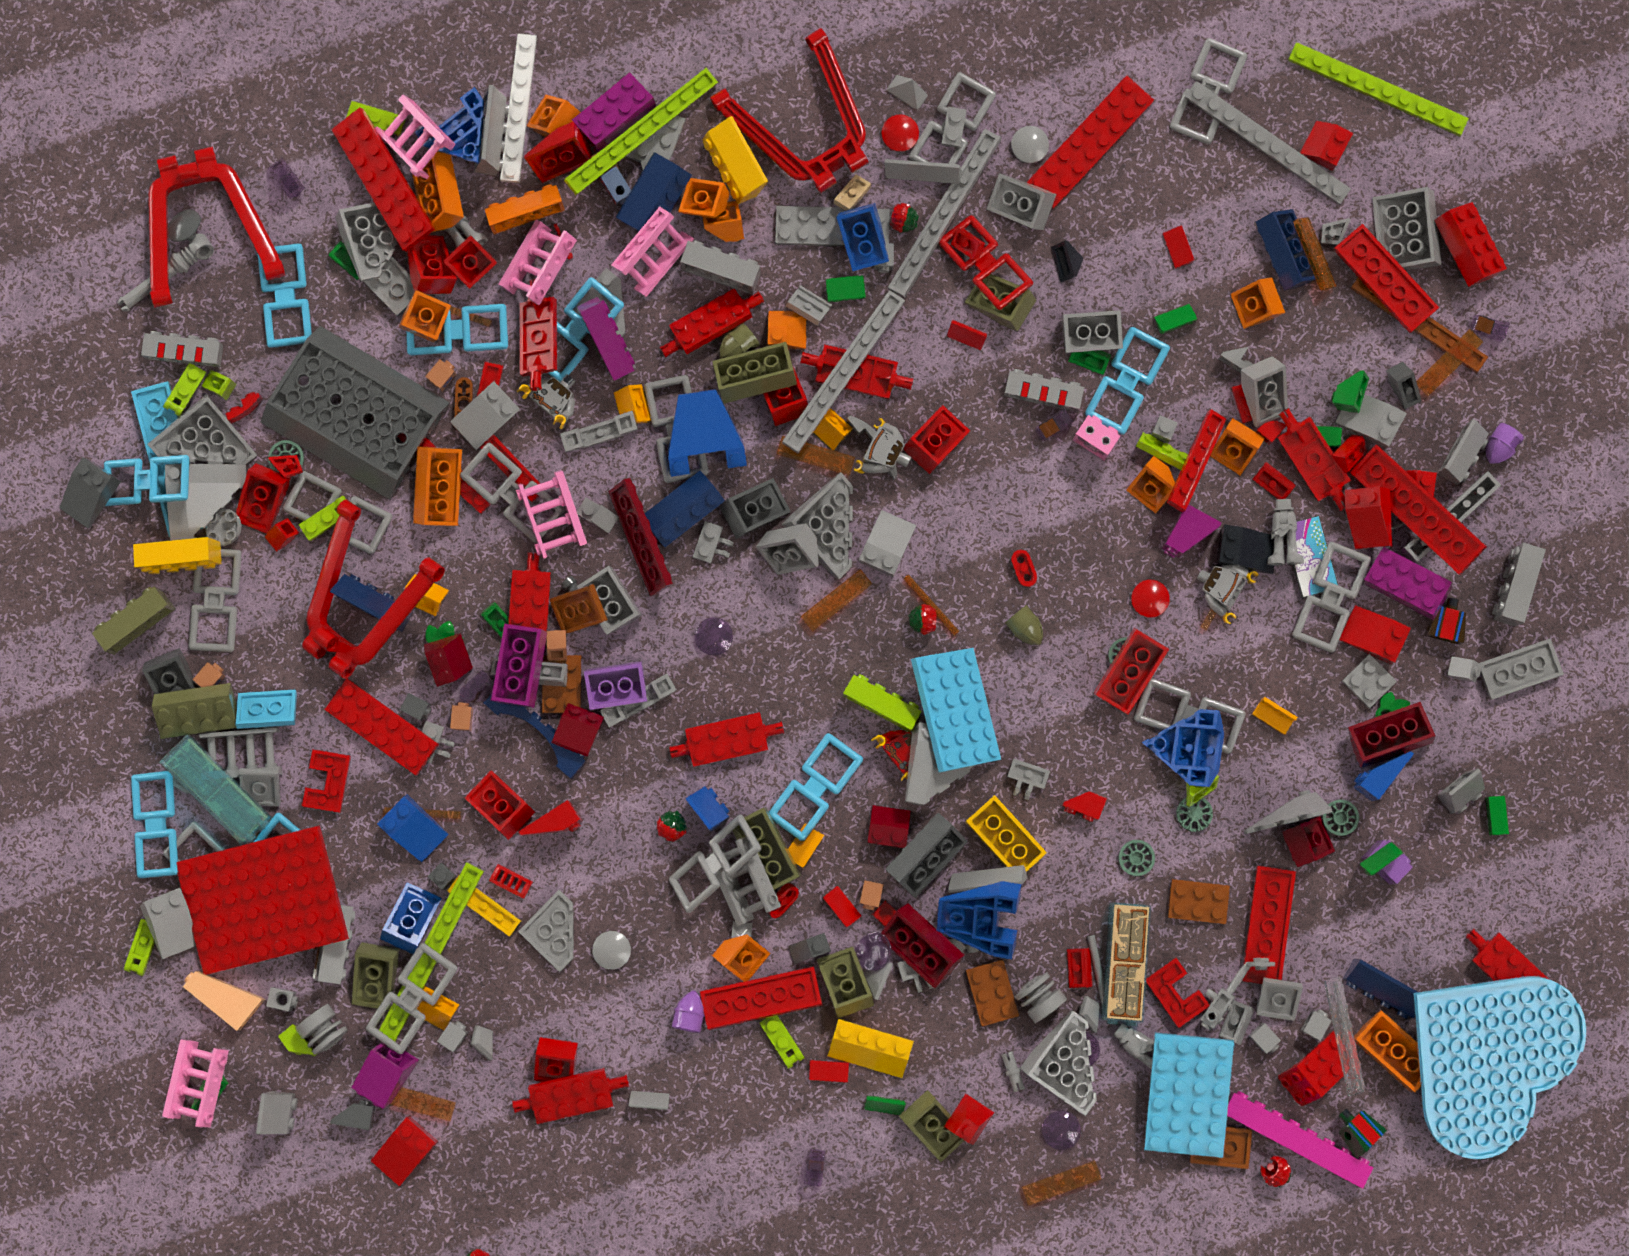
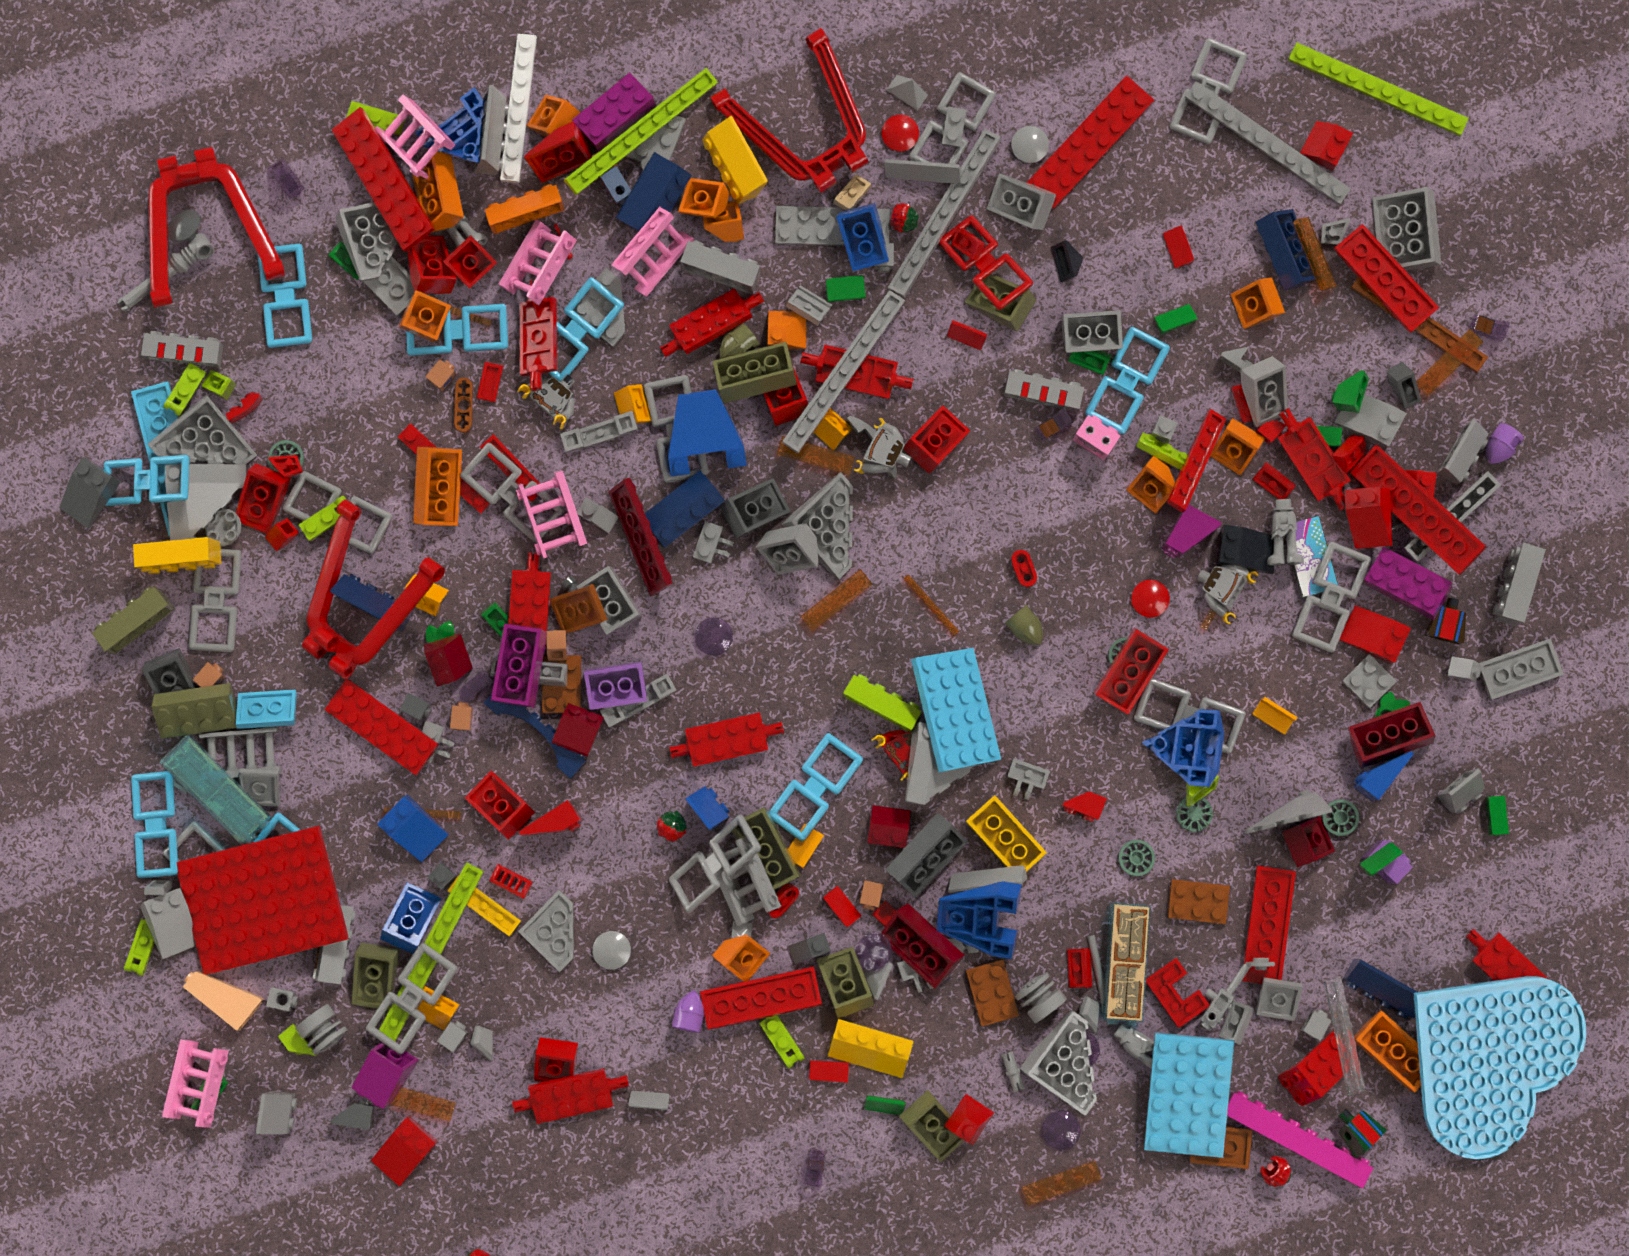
dark grey slope [260,326,450,500] -> none
red plate [302,749,351,813] -> none
light grey slope [450,381,520,450] -> none
magenta brick [577,297,635,381] -> none
light grey slope [858,510,916,577] -> none
piece [908,604,937,635] -> none
light grey brick [1248,1023,1281,1054] -> none
red brick [1434,202,1507,287] -> none
none -> light grey tile [144,879,173,895]

